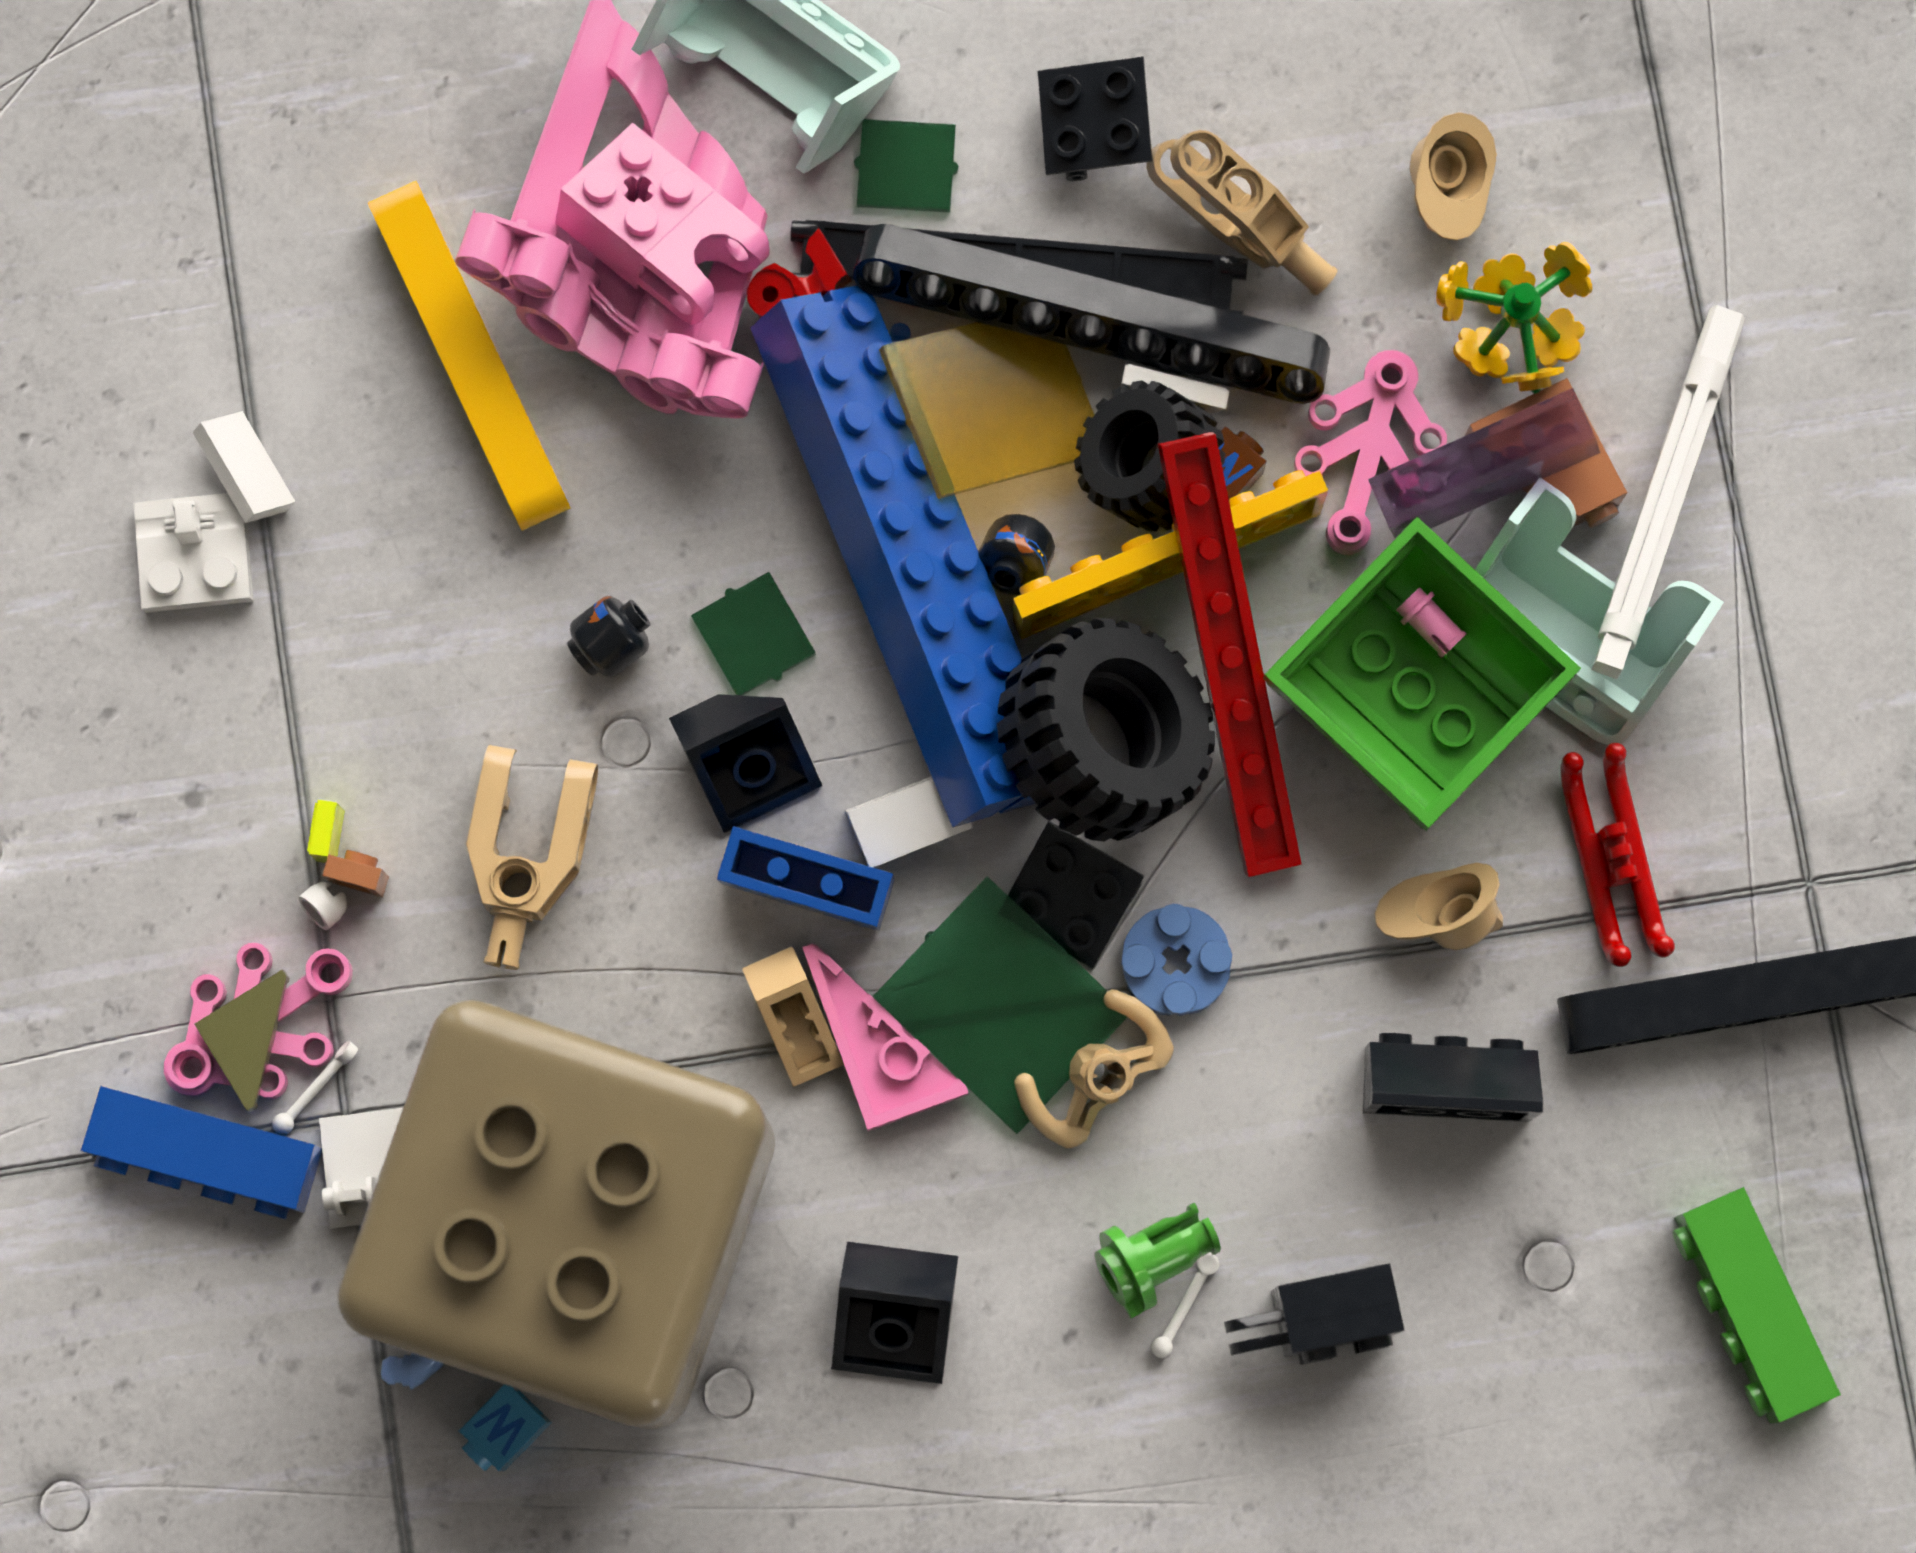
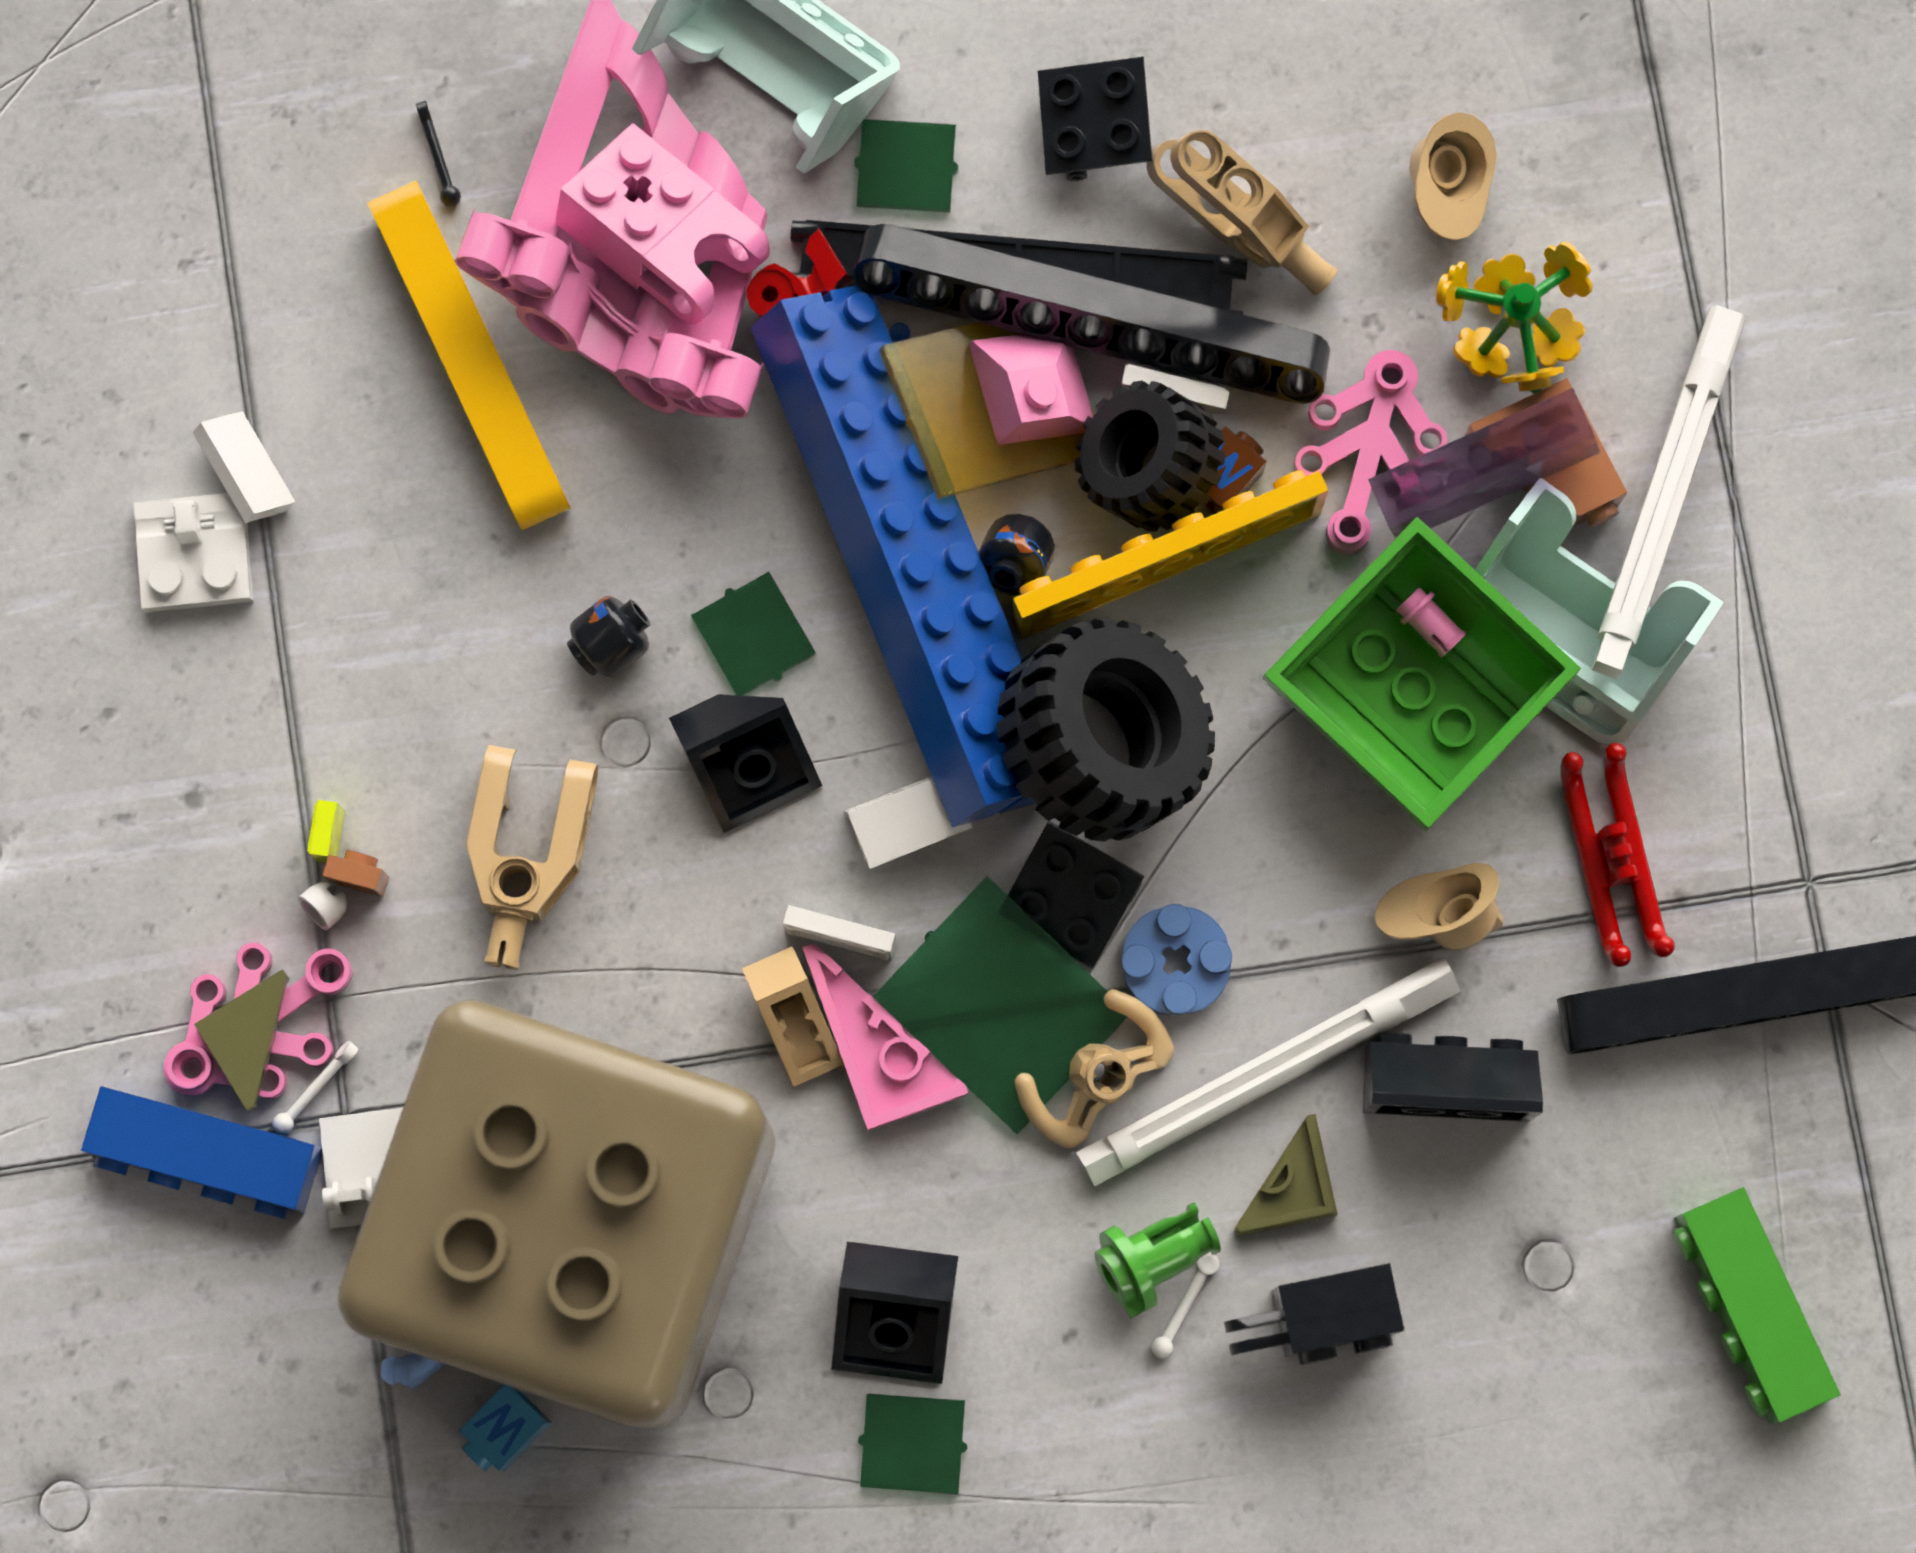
blue brick [717,826,895,931] -> none
red plate [1157,432,1302,877] -> none
none -> black hinge [416,100,461,207]
none -> white tile [783,905,896,961]
none -> clear green piece [858,1393,967,1494]
none -> bright pink slope [968,334,1094,446]
none -> white piece [1076,958,1461,1187]
none -> olive tile [1234,1114,1338,1237]

